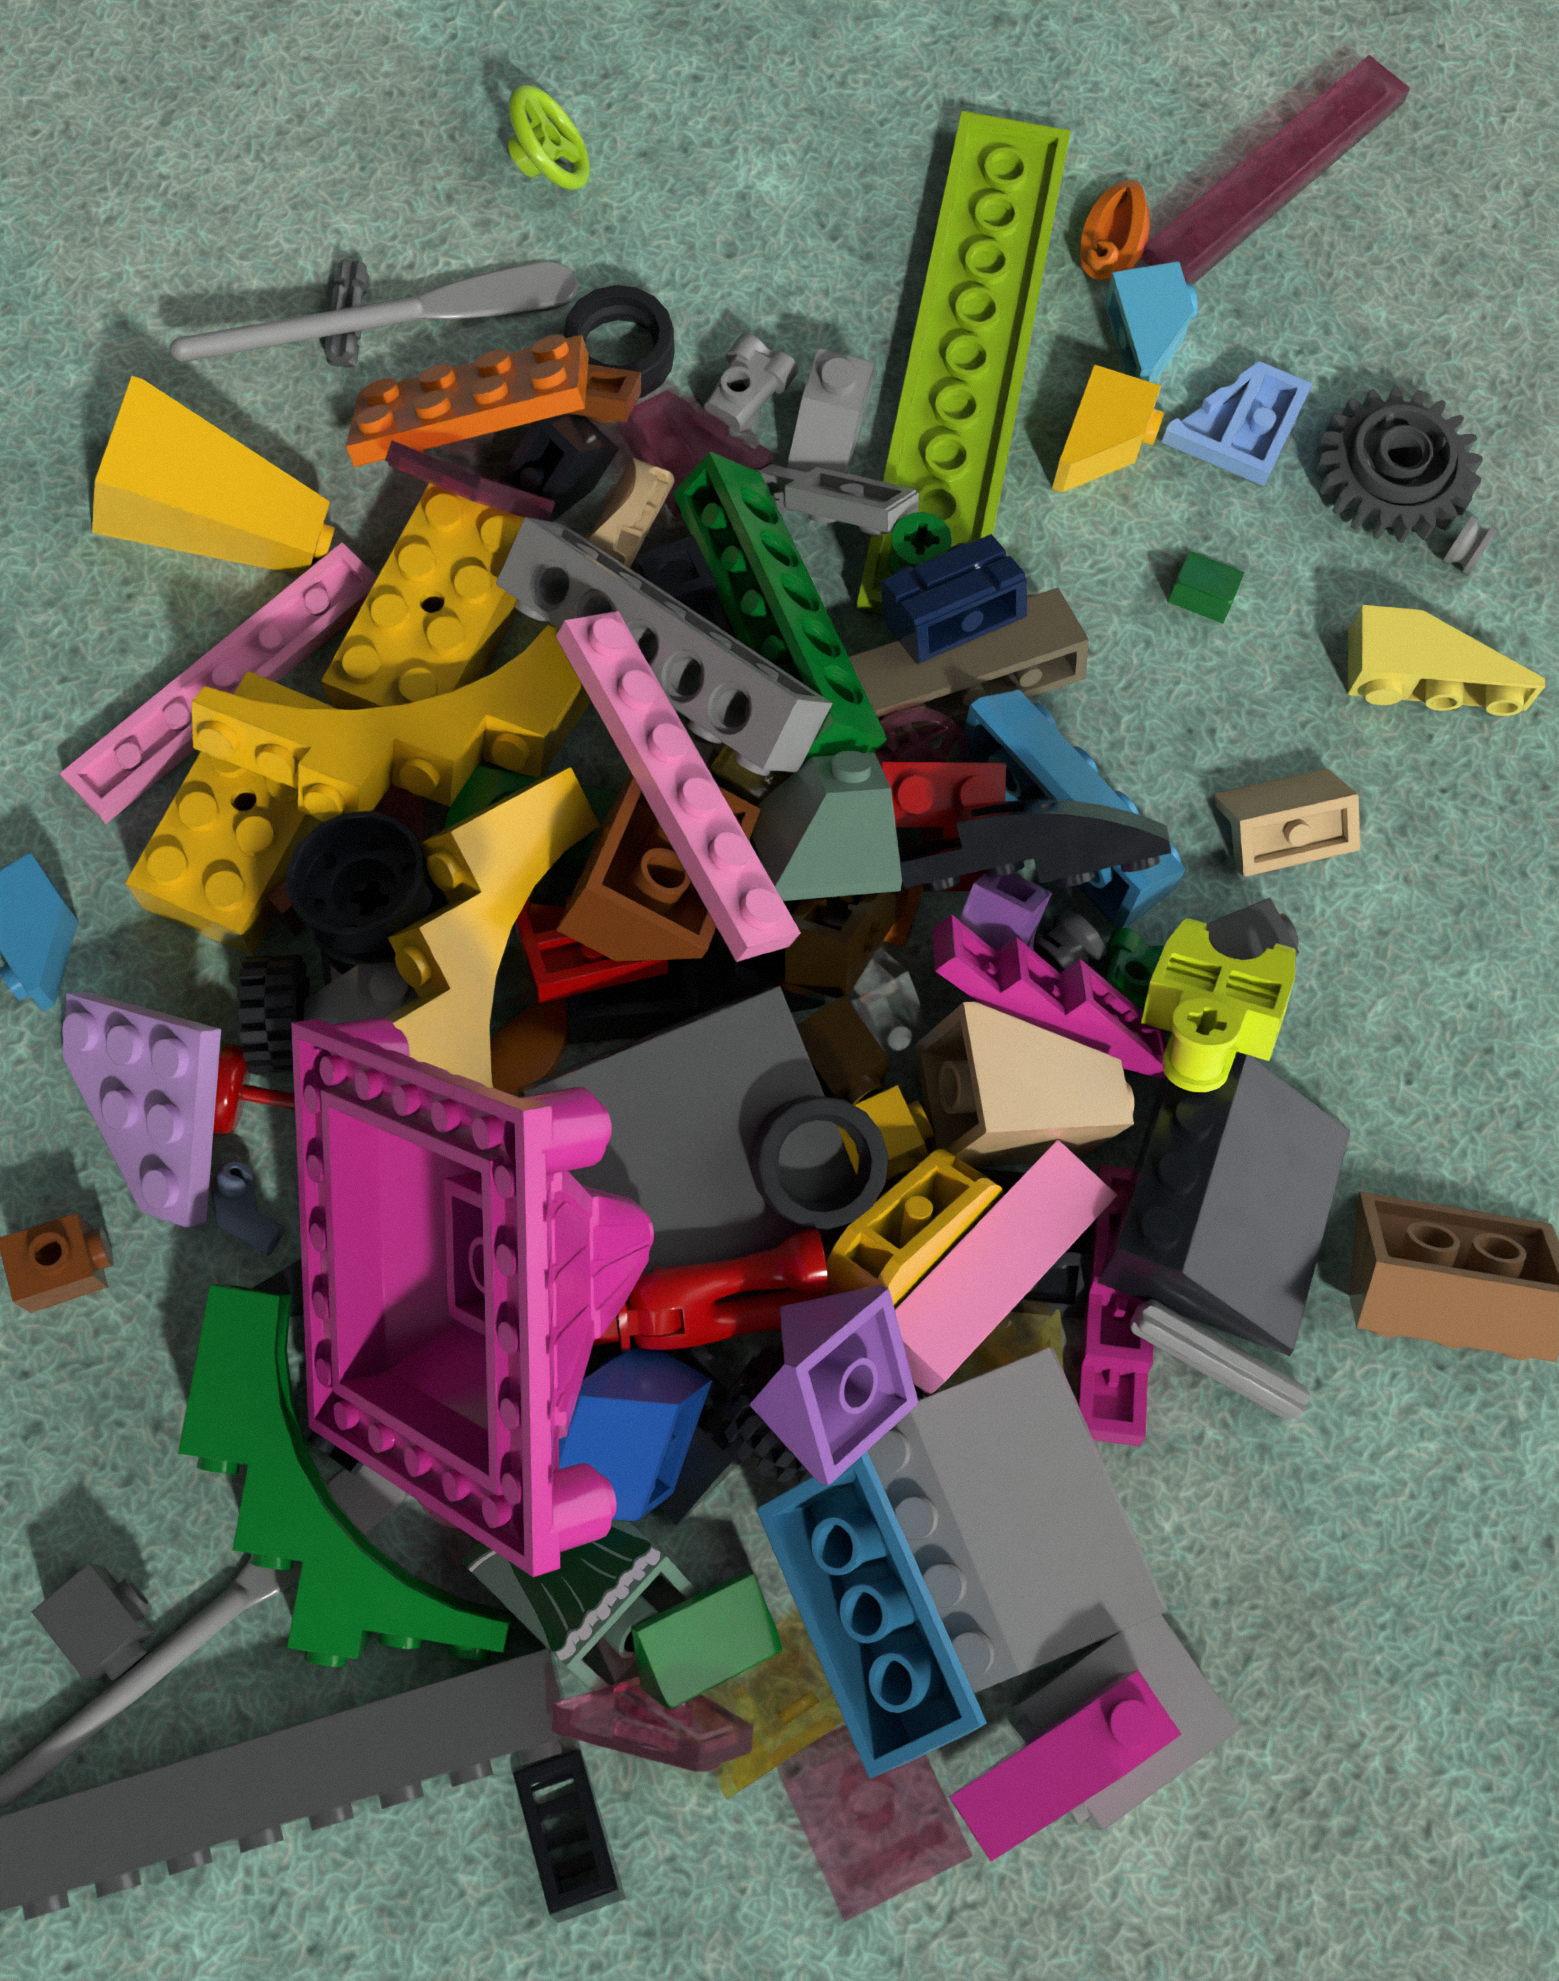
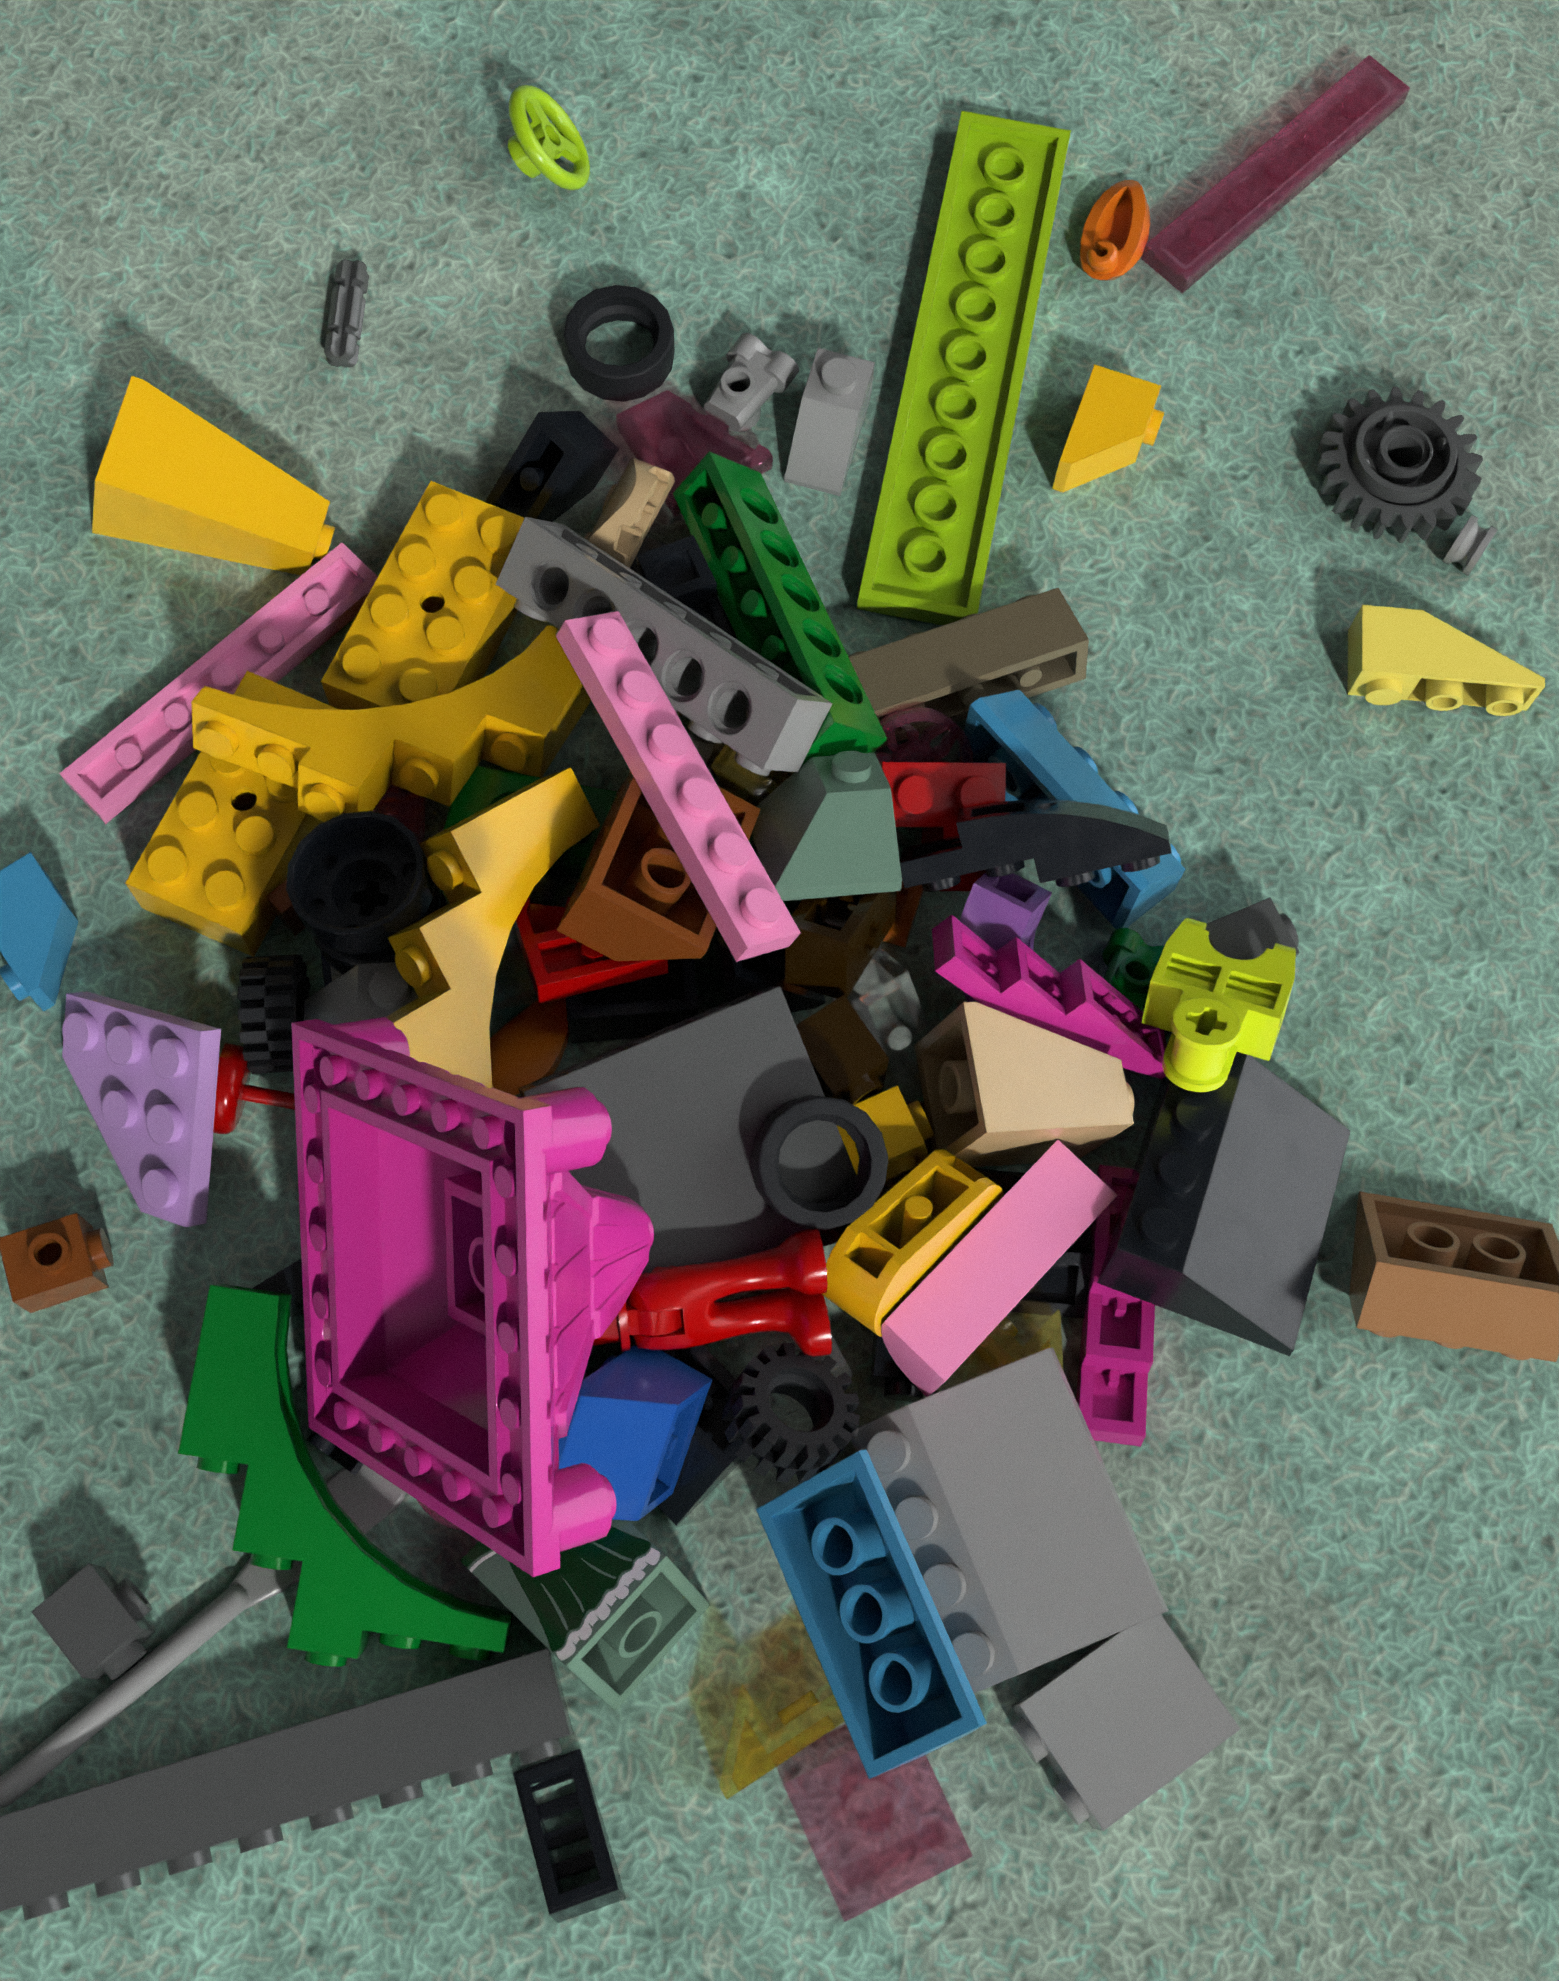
light grey piece [170,261,579,362] -> none
sand blue arm [211,1161,285,1256] -> none
orange plate [346,334,589,467] -> none
clear pink tile [385,440,555,521] -> none
clear pink wing [552,1677,754,1772] -> none
dark orange plate [568,364,641,423] -> none
green slope [631,1570,782,1709] -> none
medium lavender slope [750,1285,919,1486] -> none
light grey hinge [758,464,919,535] -> none
dark blue brick [881,534,1027,664] -> none
green wheel [888,512,952,575] -> none
dark pink slope [948,1670,1182,1862] -> none
dark grey wheel [1034,909,1107,973] -> none
medium azure slope [1104,261,1198,383] -> none
light grey axle [1130,1299,1310,1420] -> none
light blue wing [1161,361,1313,487] -> none
green slope [1168,551,1245,624] -> none
tan panel [1215,769,1361,877] -> none

